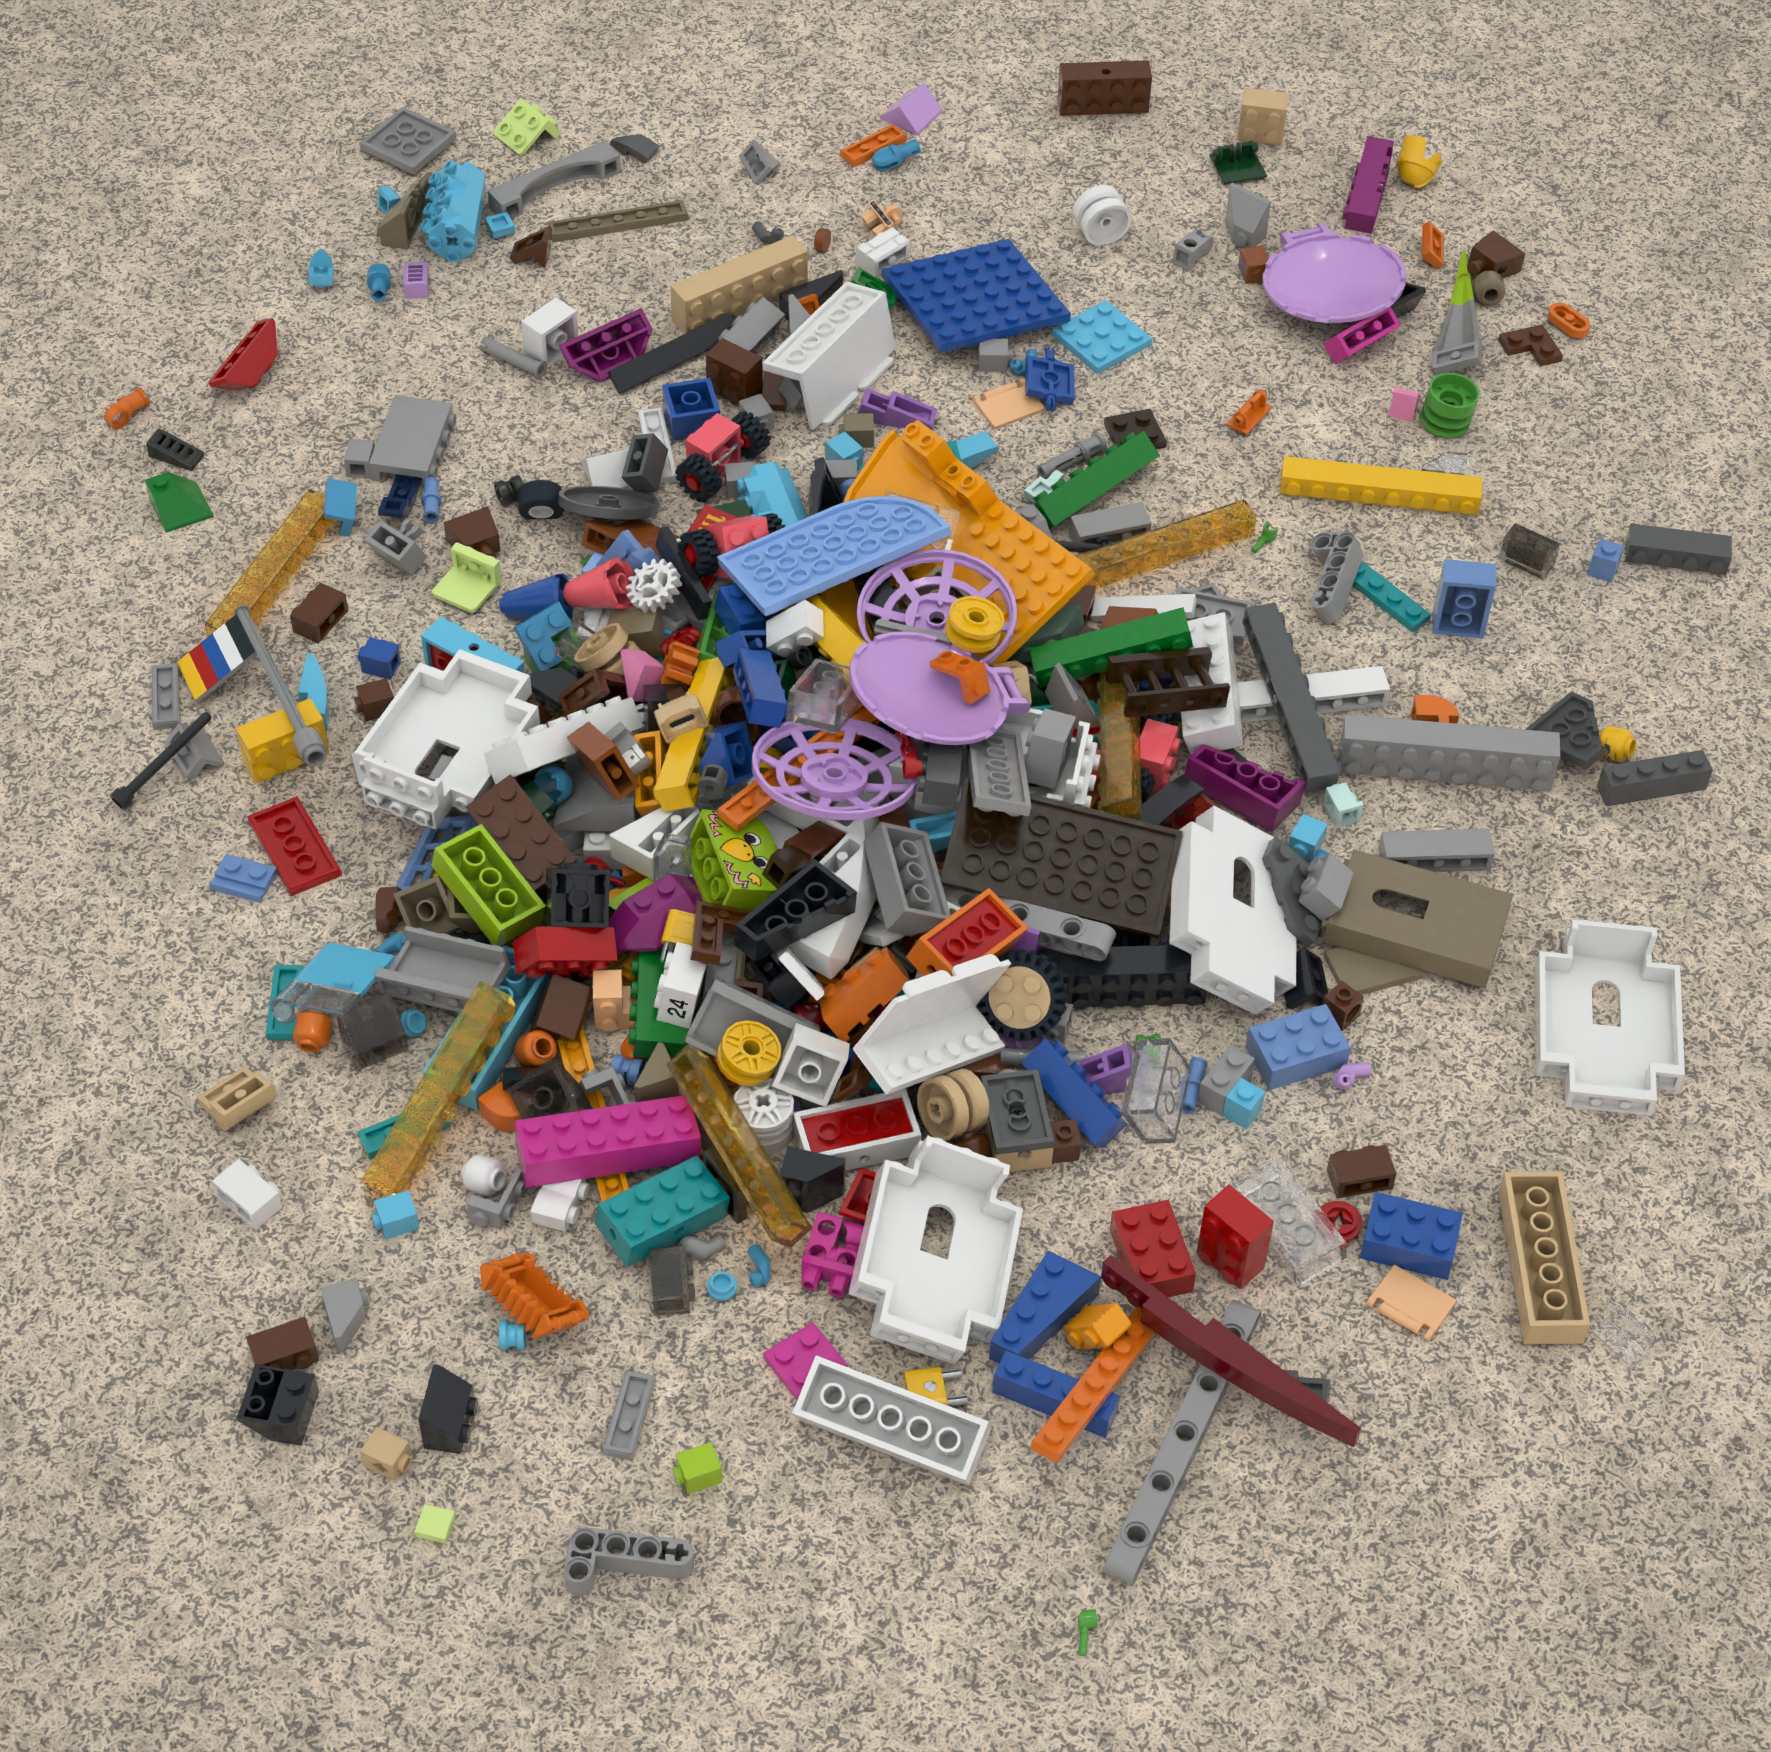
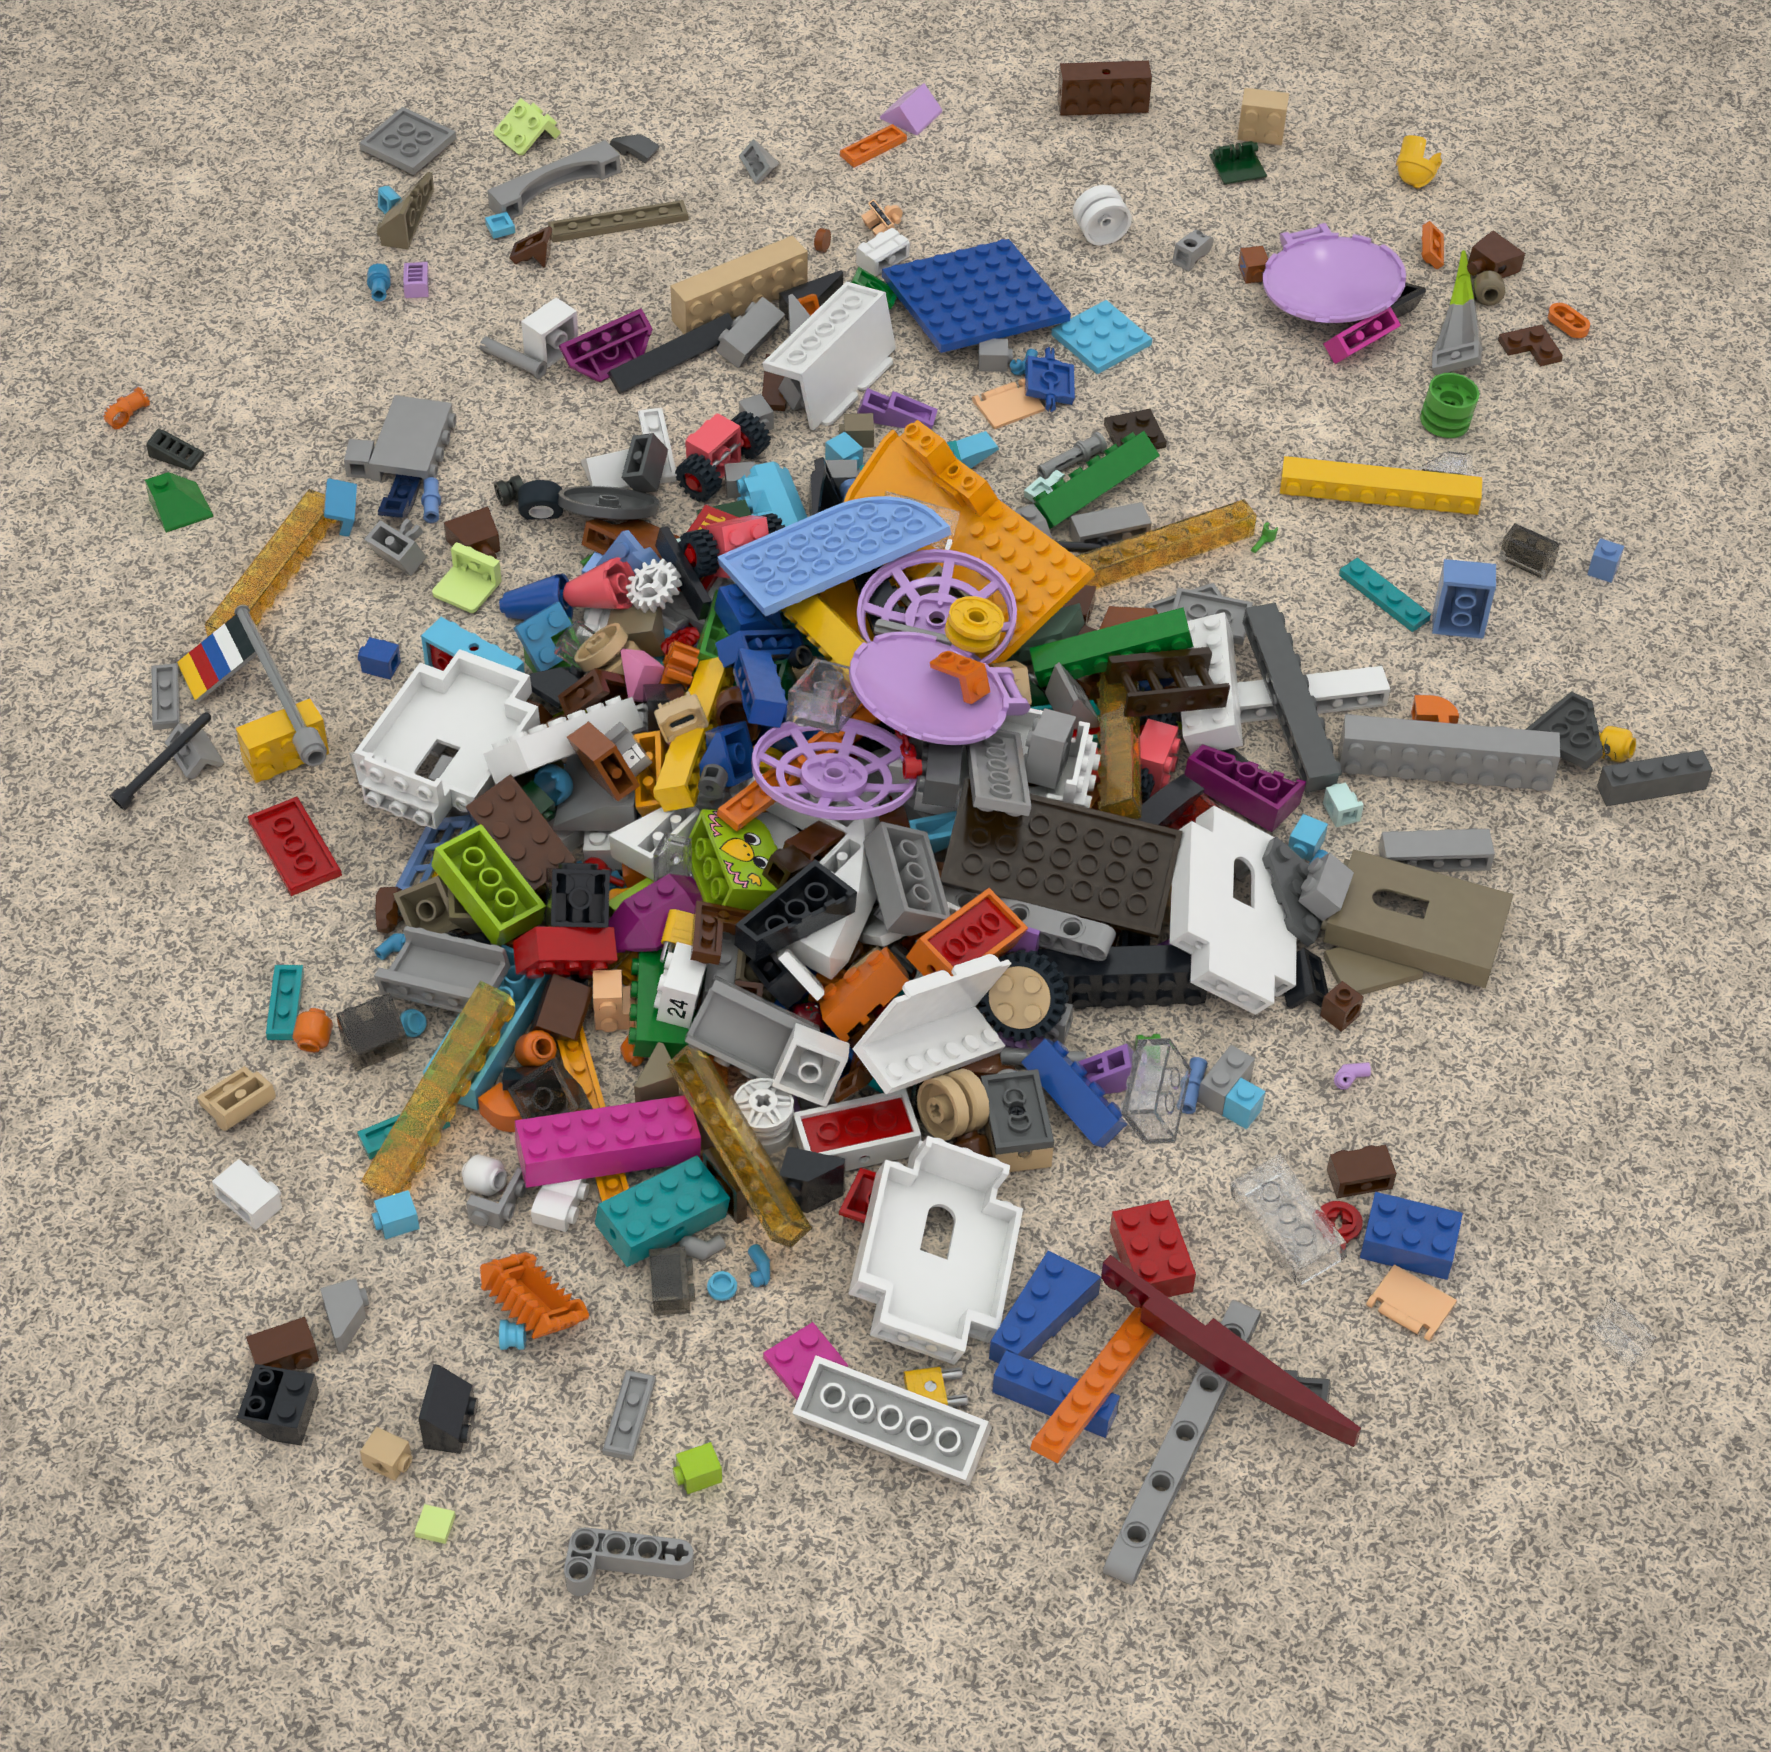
red wedge [208,318,278,390] -> none
medium blue plate [209,854,277,903] -> none
door [271,943,395,1023] -> none
reddish brown brick [290,583,348,644] -> none
medium azure slope [298,653,329,731] -> none
medium azure plate [308,248,333,288] -> none
reddish brown brick [353,678,394,721] -> none
medium azure brick [420,160,486,262] -> none
light grey bracket [577,1066,634,1105] -> none
medium blue wheel [610,1054,645,1087] -> none
blue slope [662,378,720,440] -> none
reddish brown brick [706,338,763,405] -> none
yellow wheel [716,1020,781,1086] -> none
dark grey arm [752,221,784,243] -> none
white brick [766,600,824,658] -> none
dark pink hips [802,1212,864,1299] -> none
dark azure arm [872,139,921,172] -> none
reddish brown brick [1050,1119,1082,1164] -> none
light orange brick [1063,1303,1132,1350] -> none
bright green hand [1078,1609,1098,1656] -> none
white tile [1091,594,1197,622] -> none
red brick [1196,1184,1274,1289] -> none
light grey slope [1225,182,1271,248] -> none
orange hinge [1226,390,1272,435] -> none
medium blue brick [1245,1004,1351,1090] -> none
light grey beam [1311,531,1364,624] -> none
magenta wedge [1342,136,1394,234] -> none
bright pink slope [1389,387,1421,422] -> none
tan brick [1498,1171,1590,1344] -> none
white panel [1535,919,1685,1116] -> none
dark grey brick [1625,523,1732,574] -> none

